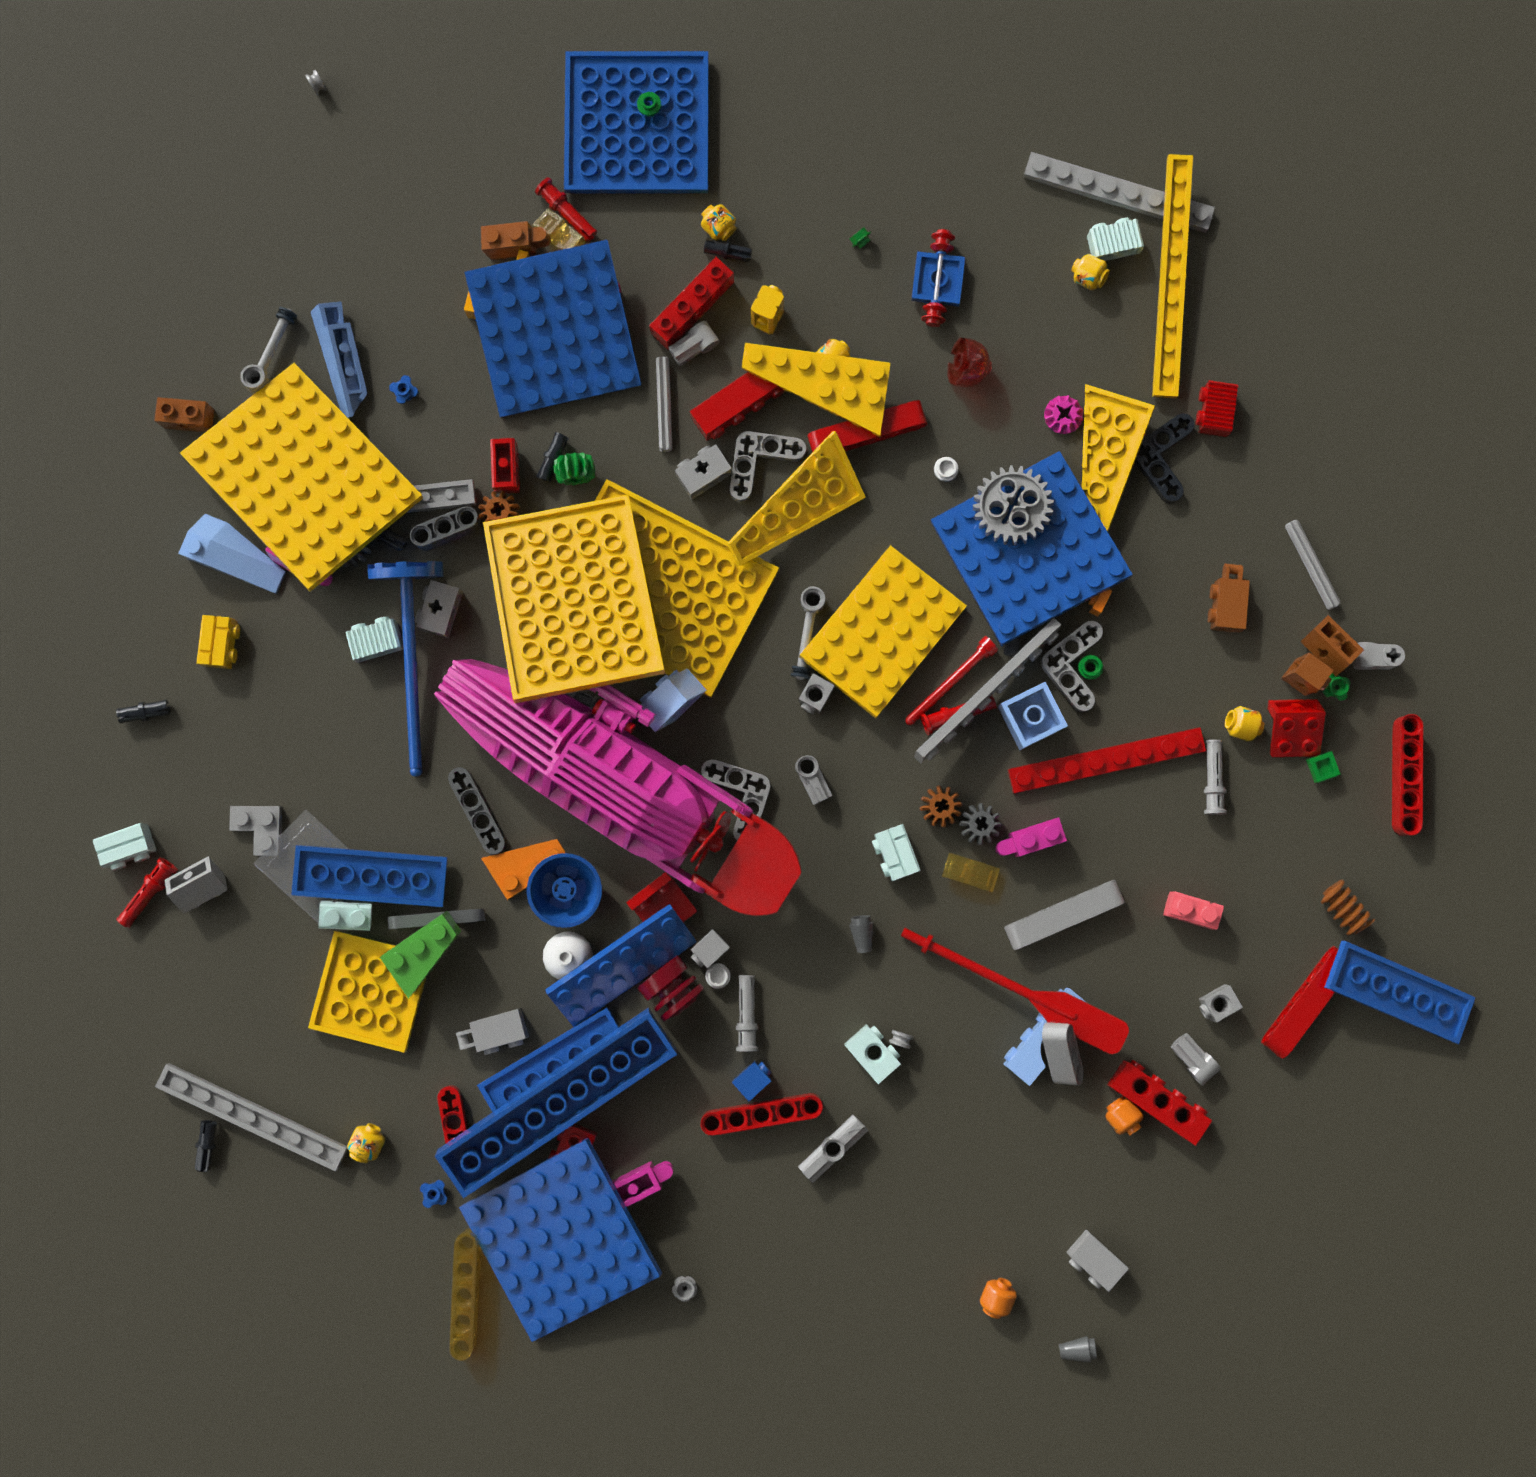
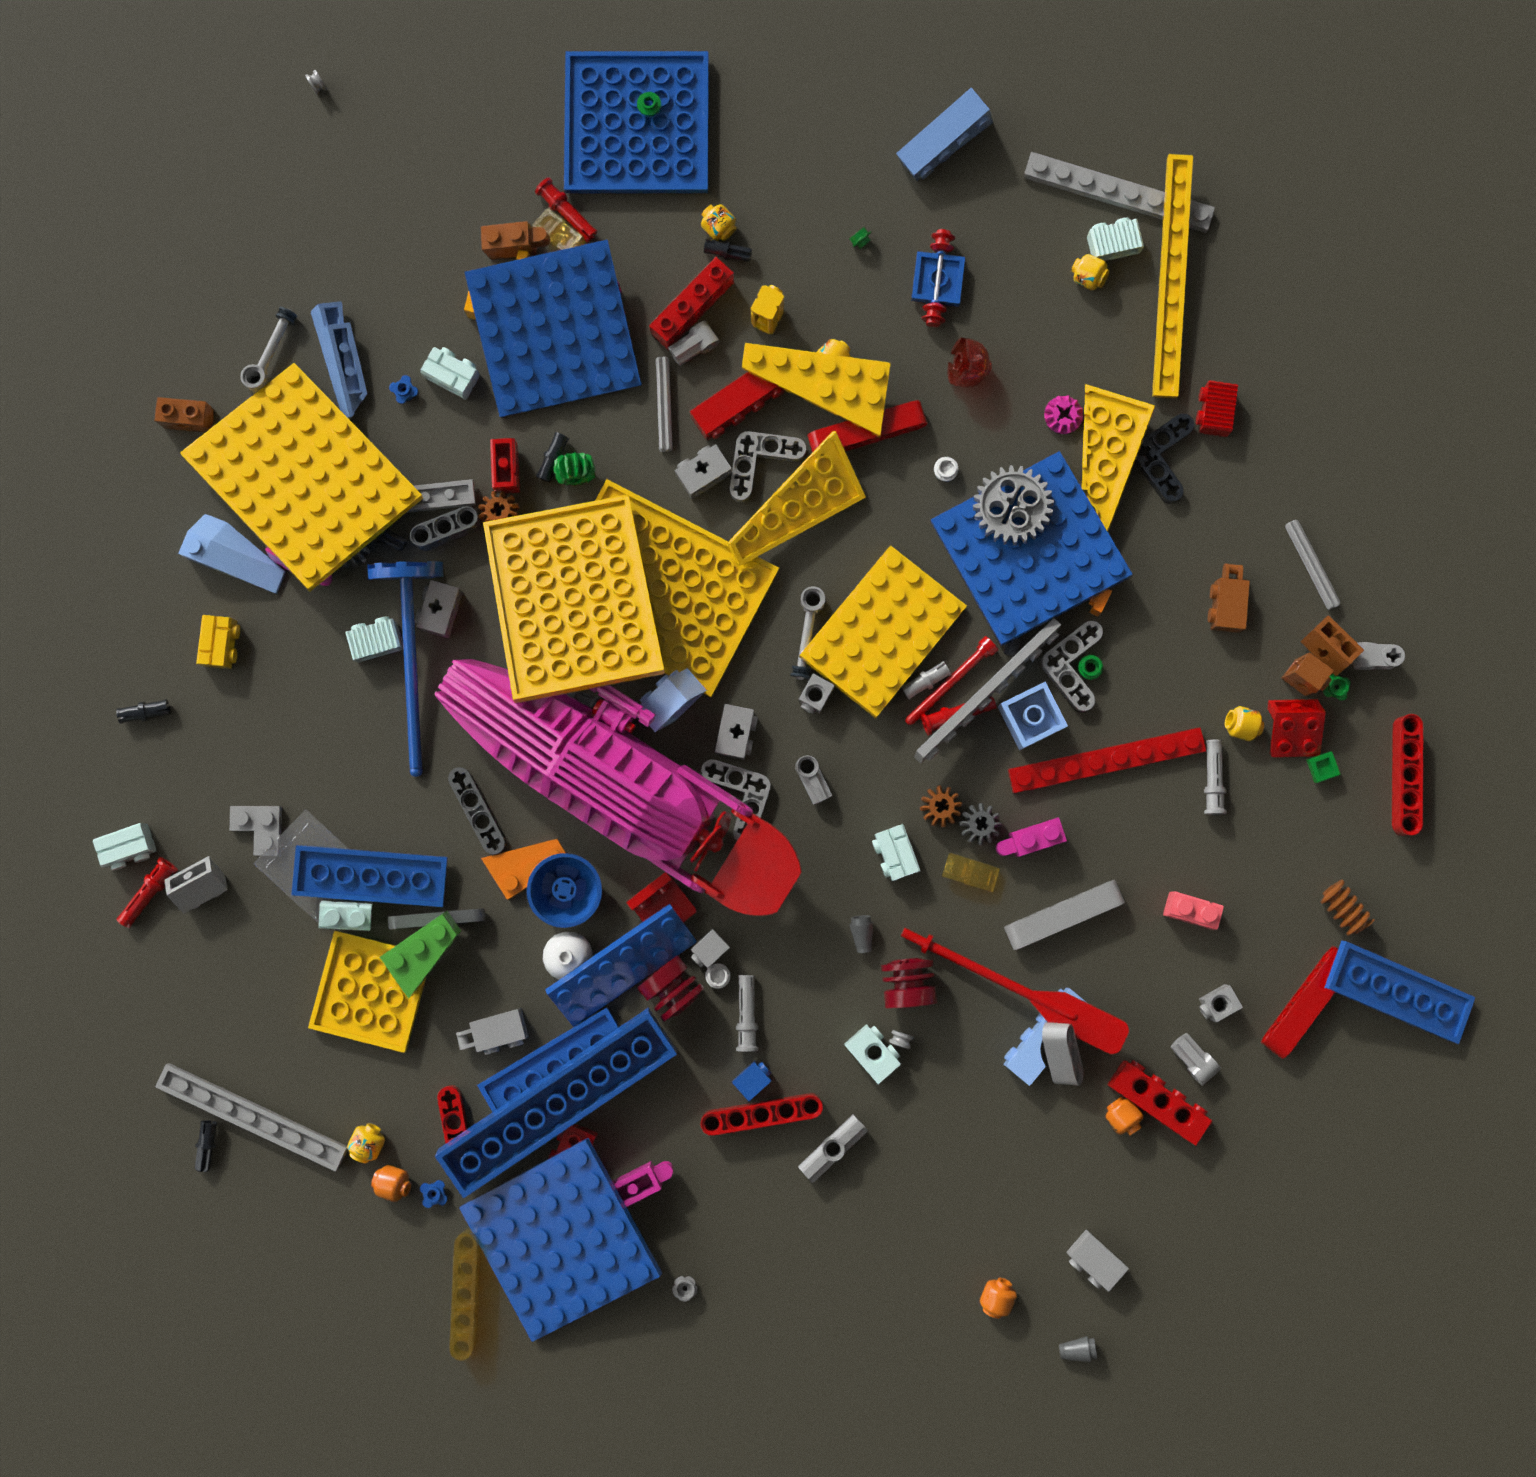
none -> orange head [371,1165,411,1202]
none -> light aqua brick [420,347,480,400]
none -> light grey brick [715,704,758,760]
none -> dark red wheel [881,958,937,1008]
none -> medium blue wedge [896,87,993,181]
none -> light grey pin [902,661,951,699]

